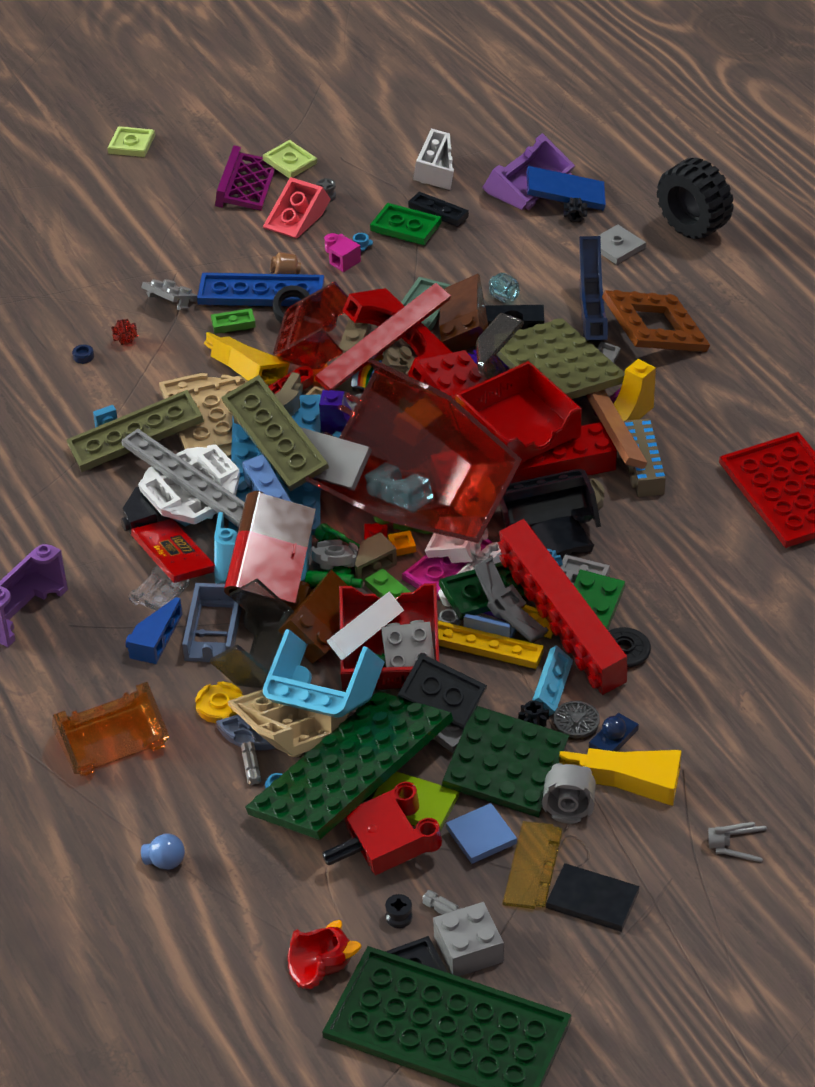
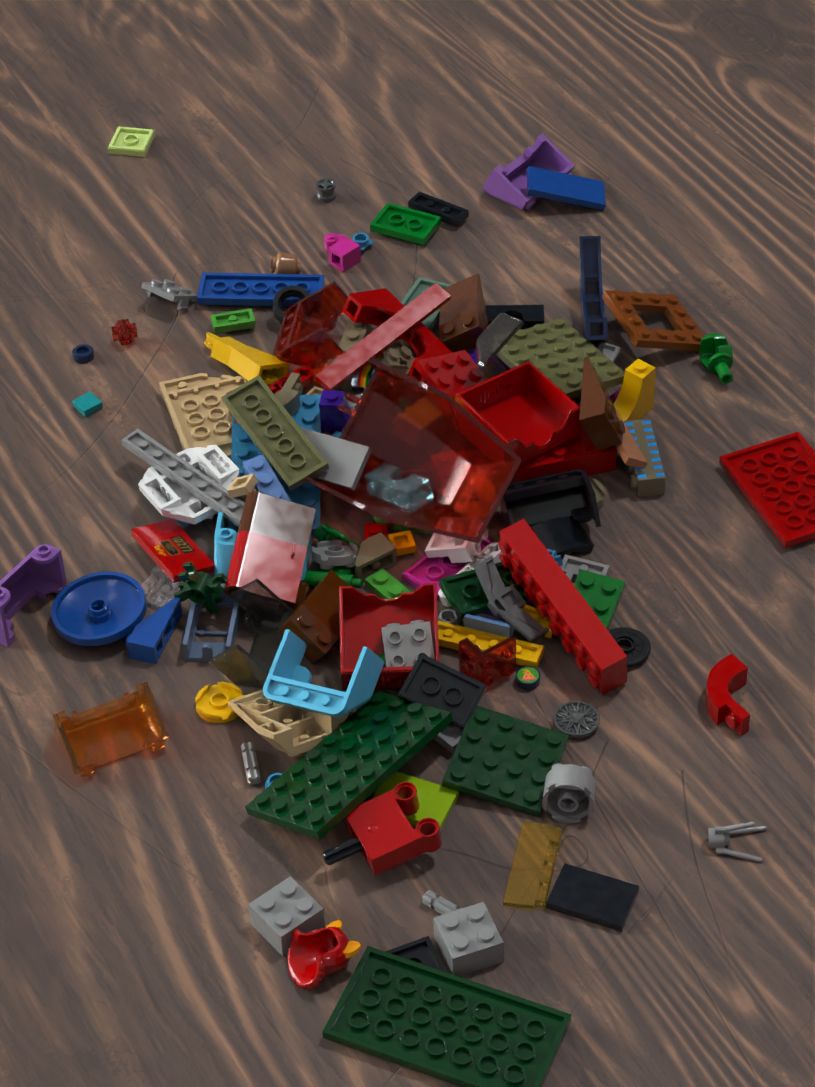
olive plate [66,390,204,472] -> none
dark azure plate [93,405,117,428] -> none
black slope [121,486,157,539] -> none
medium blue piece [141,833,185,870] -> none
magenta fence [215,145,276,211] -> none
sand blue tile [216,715,275,750] -> none
yellowish green tile [262,140,317,178] -> none
coral slope [263,177,331,239] -> none
white tile [327,591,404,660] -> none
black wheel [385,894,413,928] -> none
white wedge [413,128,454,190] -> none
medium blue tile [446,803,517,864] -> none
clear light blue head [489,272,520,303] -> none
black gear [518,701,549,727] -> none
medium azure plate [532,645,573,716] -> none
yellow piece [559,748,681,805] -> none
black gear [564,197,587,222] -> none
dark blue tile [589,713,639,752] -> none
light grey plate [598,225,646,265] -> none
black tyre [657,158,734,239] -> none
none -> blue dish [51,571,147,646]
none -> teal tile [72,392,103,417]
none -> dark green pin [174,562,228,614]
none -> tan tile [227,473,258,502]
none -> light grey brick [248,876,325,956]
none -> clear red bracket [459,636,516,688]
none -> tile [516,666,540,690]
none -> reddish brown slope [579,357,625,450]
none -> green piece [699,333,733,384]
none -> red arch [705,654,750,736]

